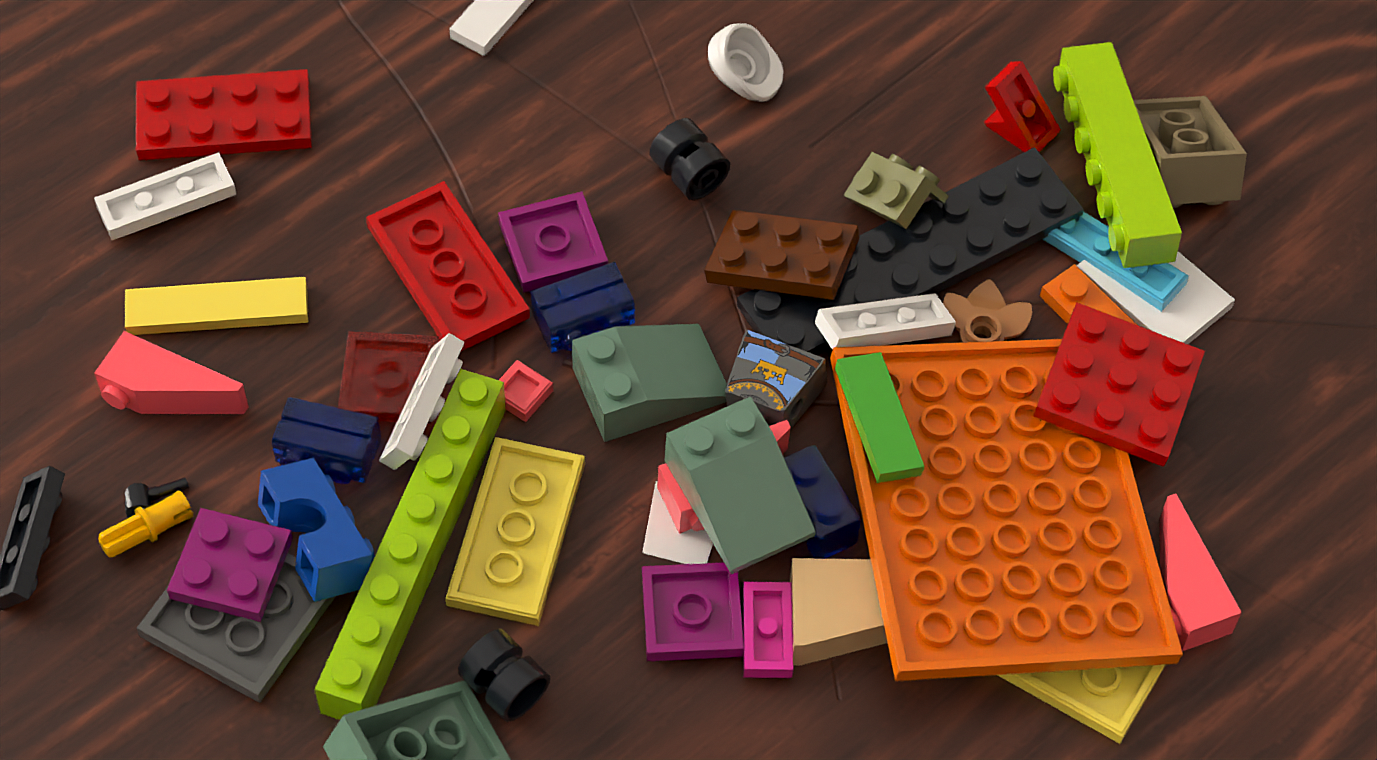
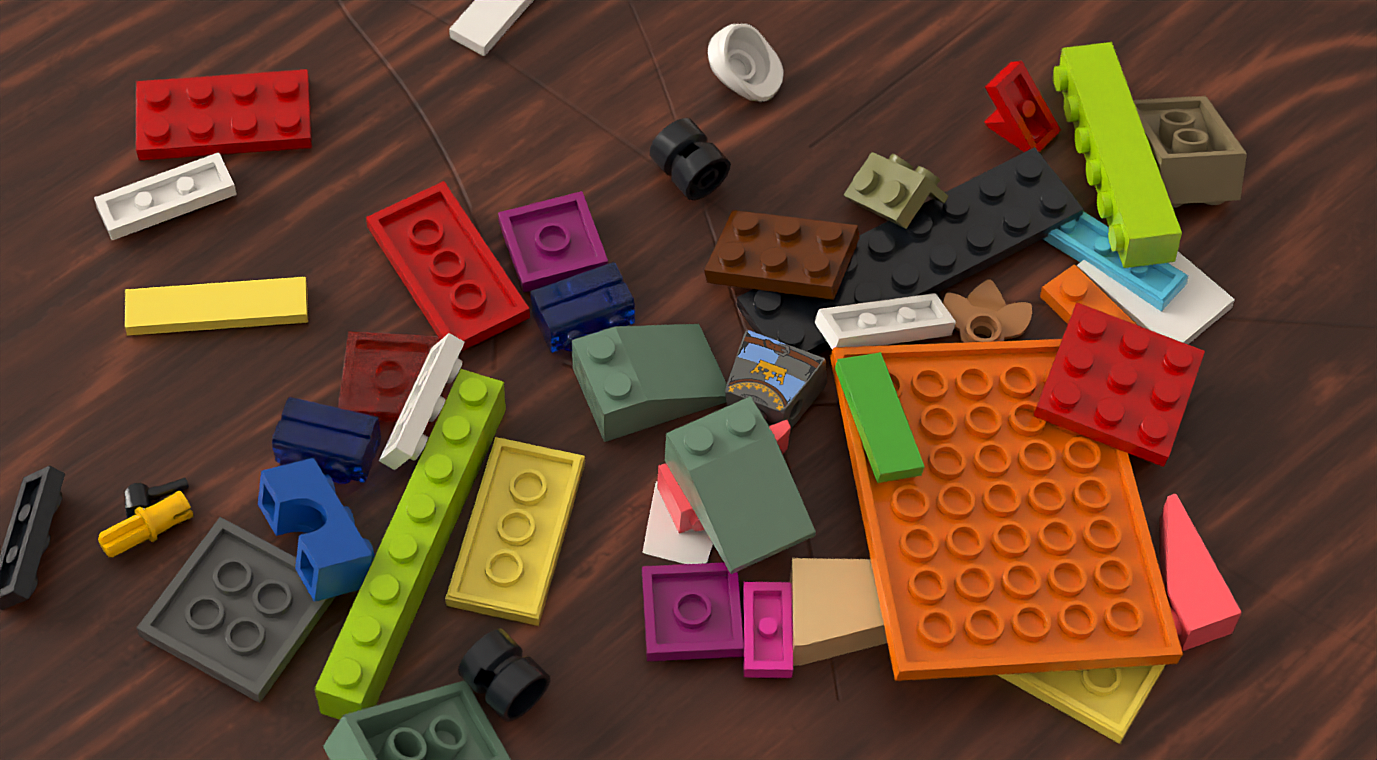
coral slope [94,331,249,414] -> none
magenta plate [167,508,293,622] -> none
coral tile [499,360,553,422] -> none
clear blue brick [784,445,861,559] -> none

